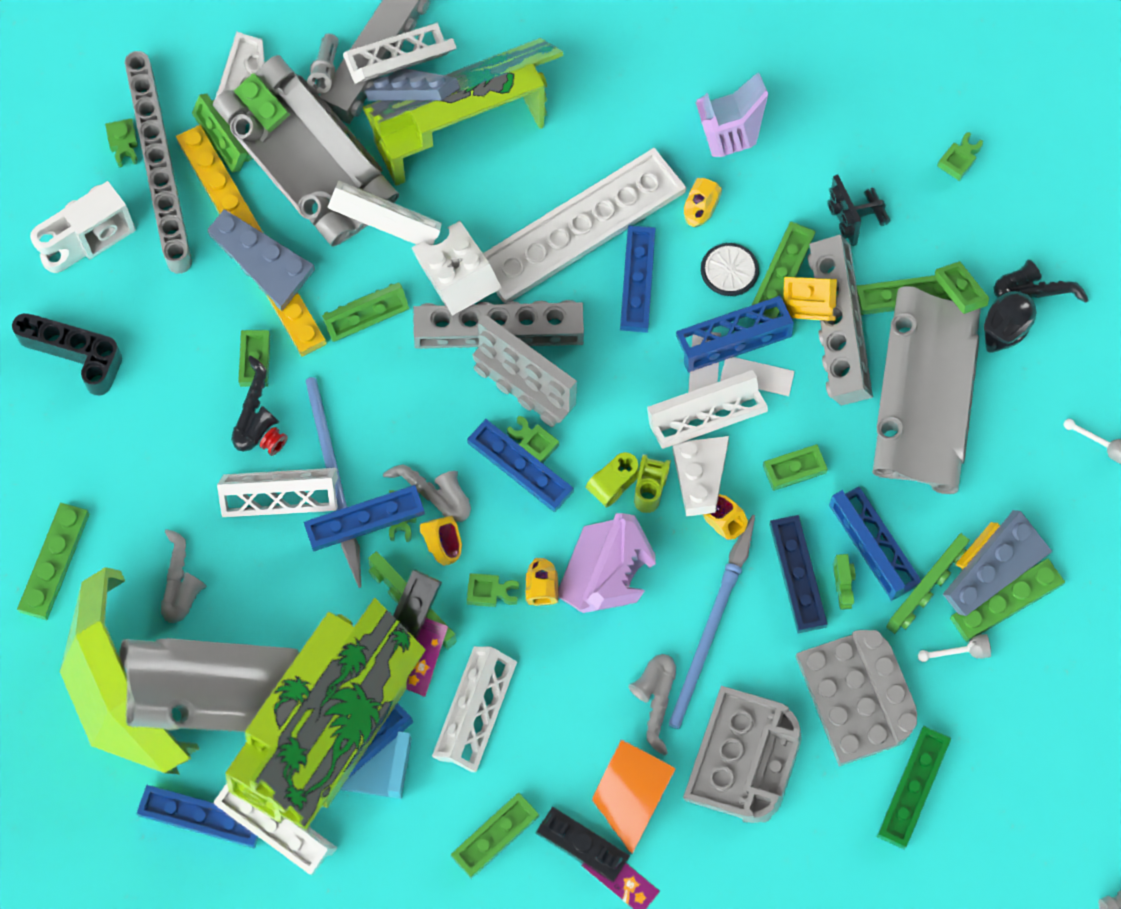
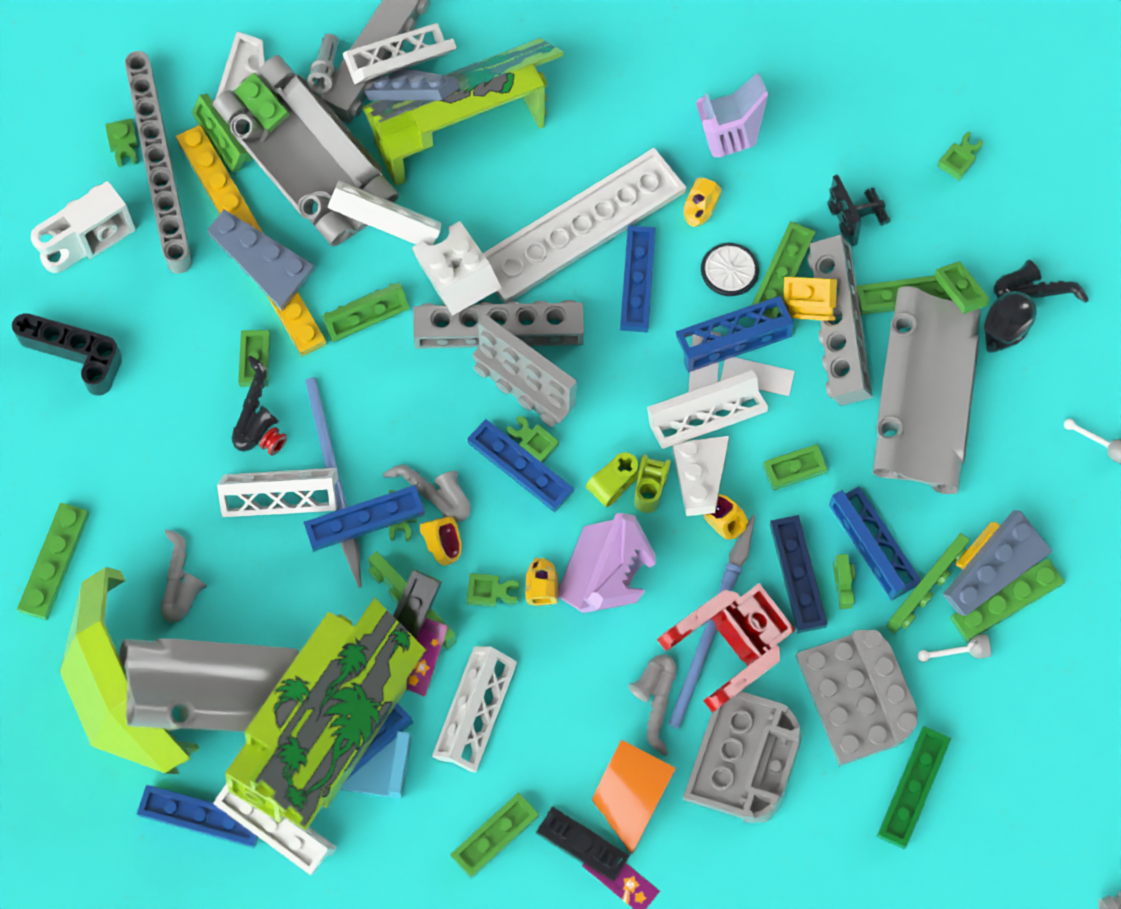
none -> plate [657,583,795,713]

